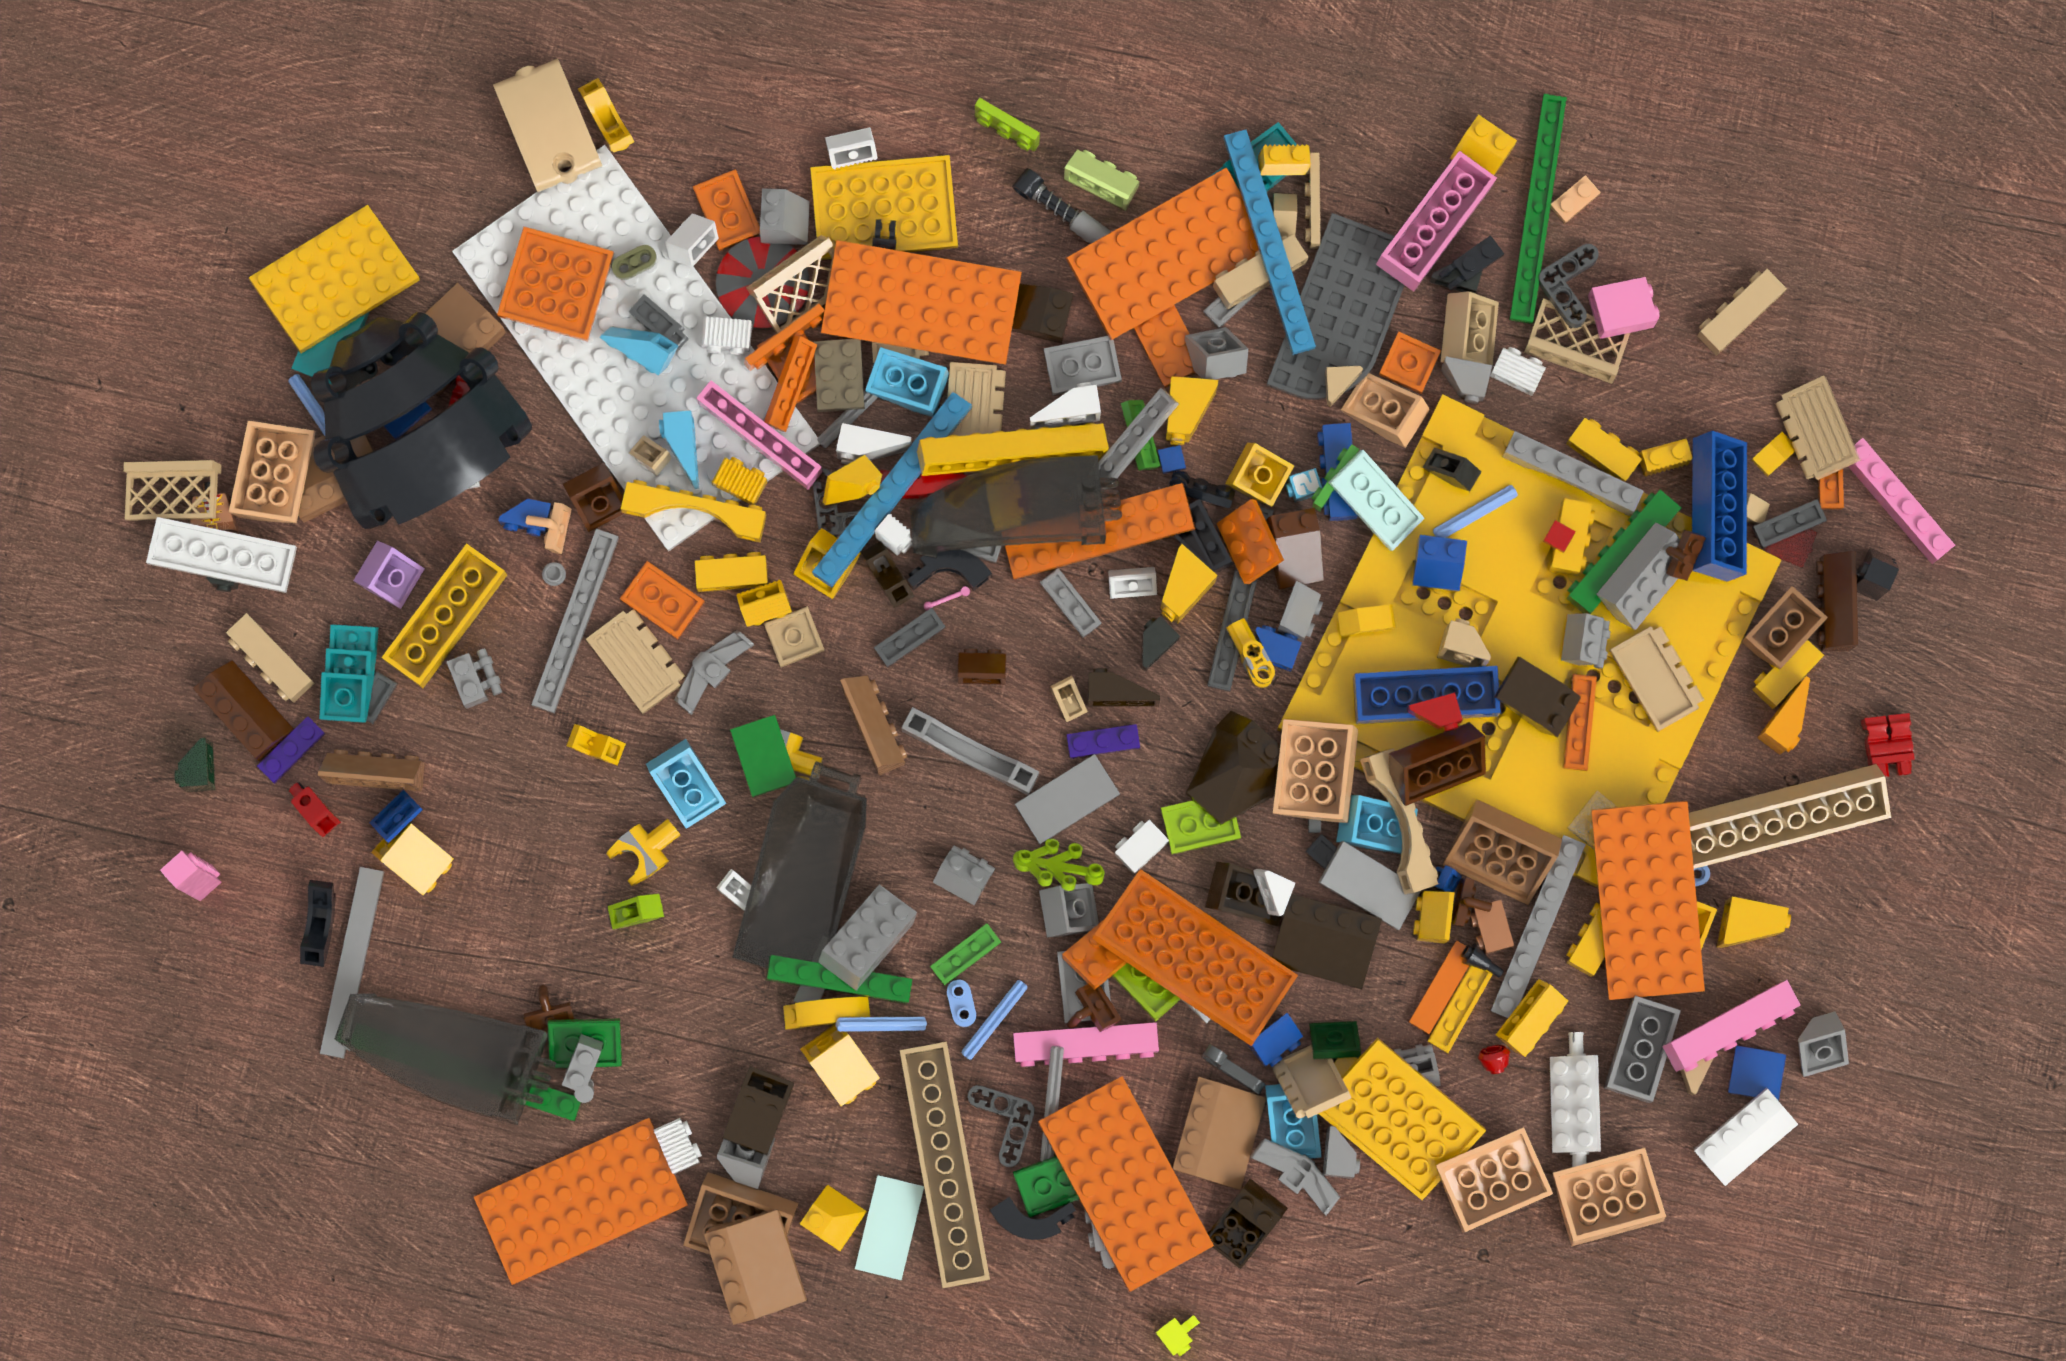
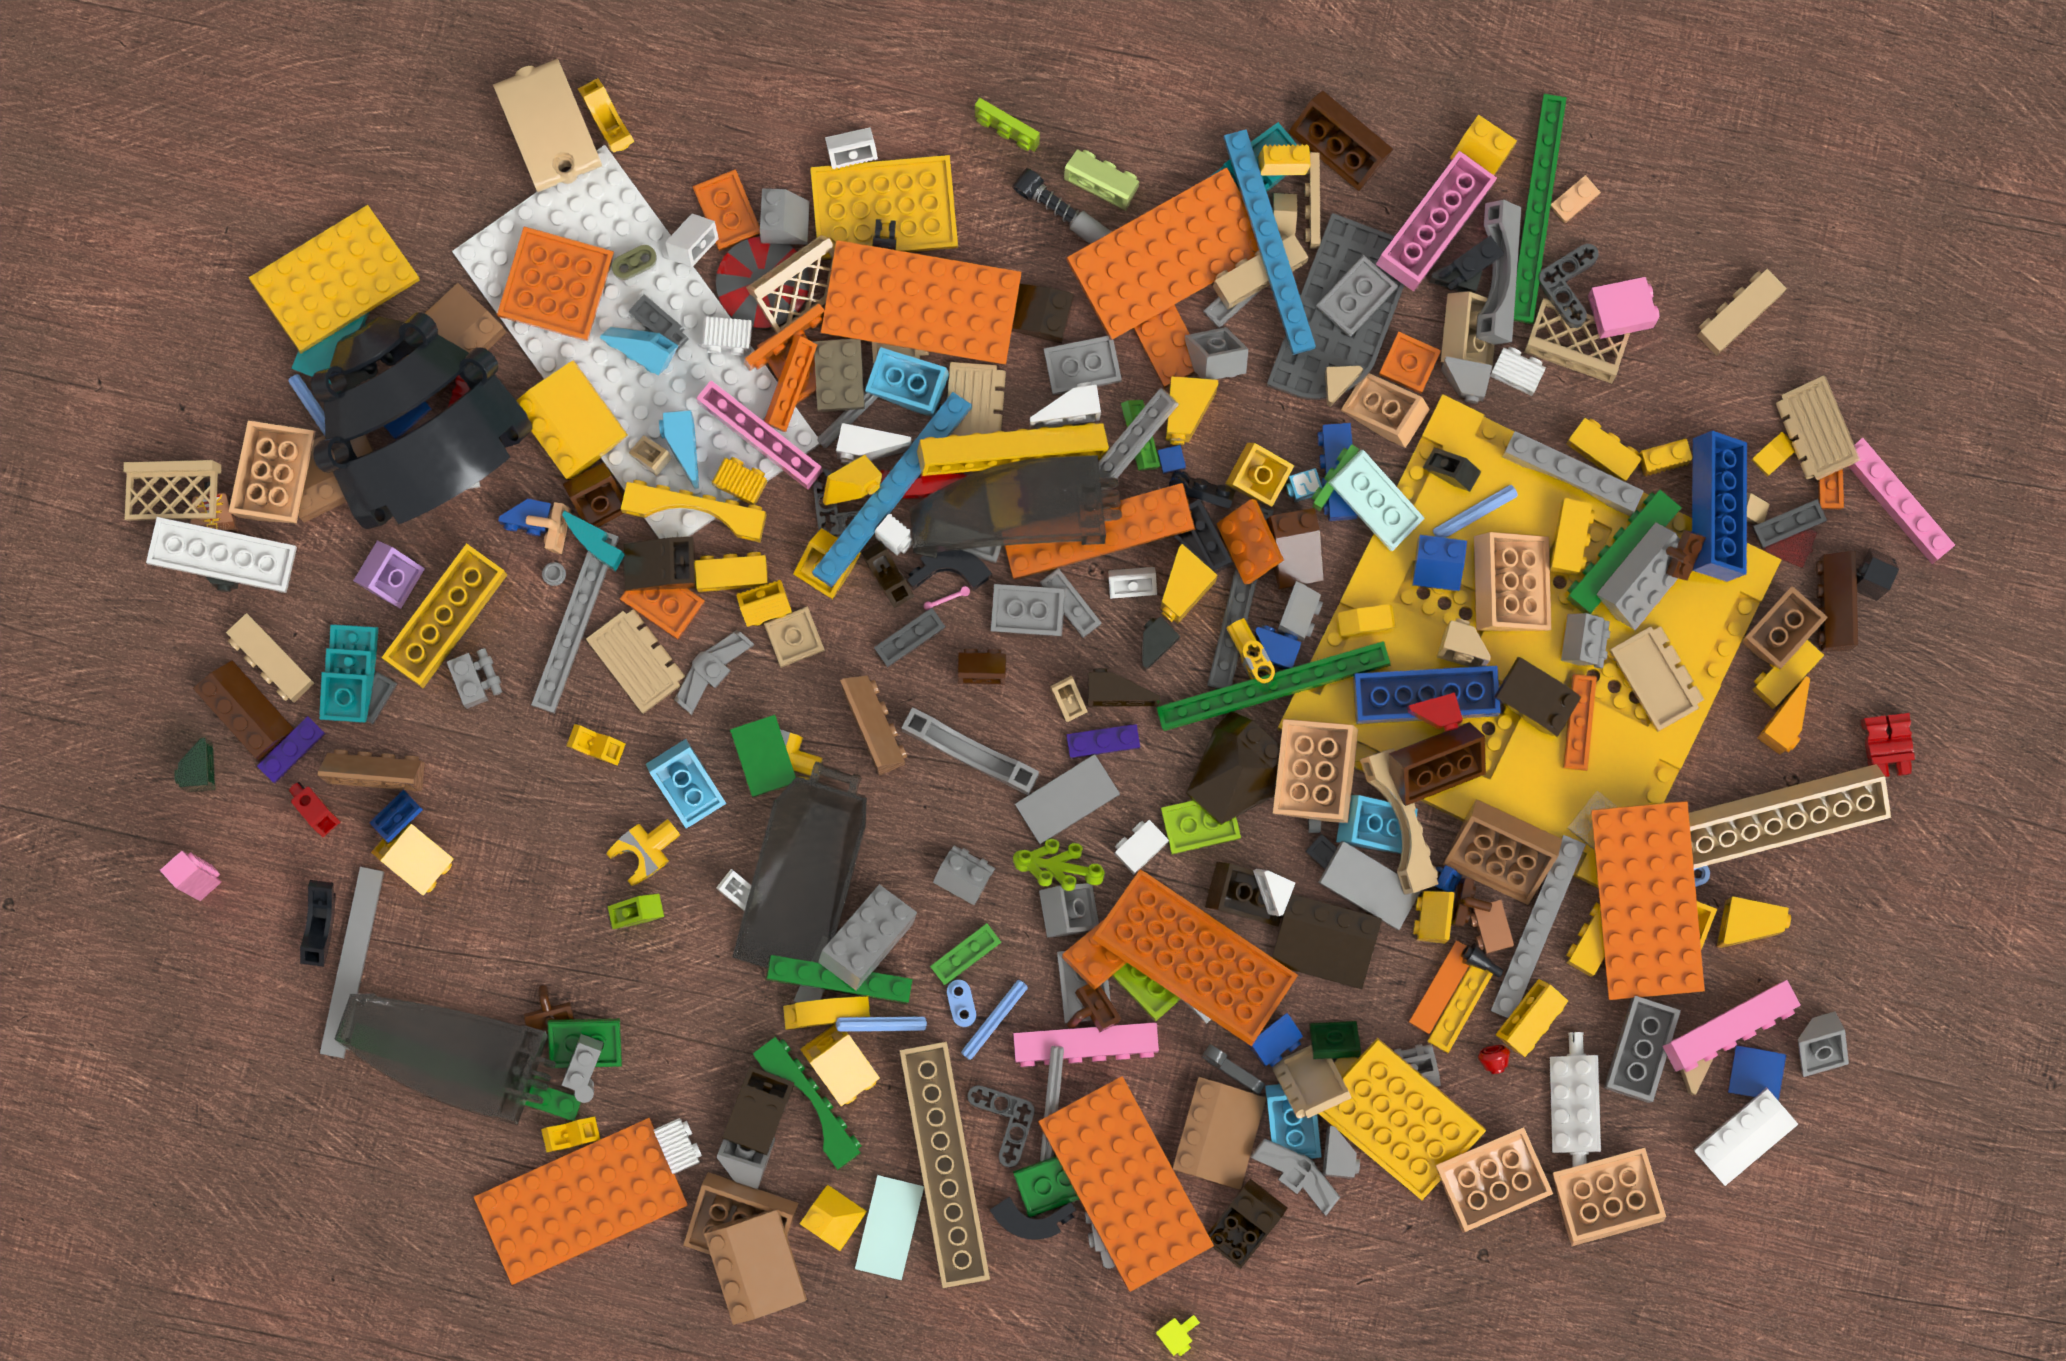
red tile [1543,520,1576,553] -> none
none -> yellow slope [516,360,628,479]
none -> yellow slope [541,1117,601,1152]
none -> teal slope [562,511,625,571]
none -> dark brown slope [623,536,696,591]
none -> green arch [753,1037,862,1170]
none -> light grey plate [991,584,1065,636]
none -> green plate [1156,641,1391,731]
none -> reddish brown slope [1288,90,1394,191]
none -> light grey tile [1316,255,1398,338]
none -> light nougat slope [1474,532,1551,631]
none -> light grey arch [1476,200,1521,345]

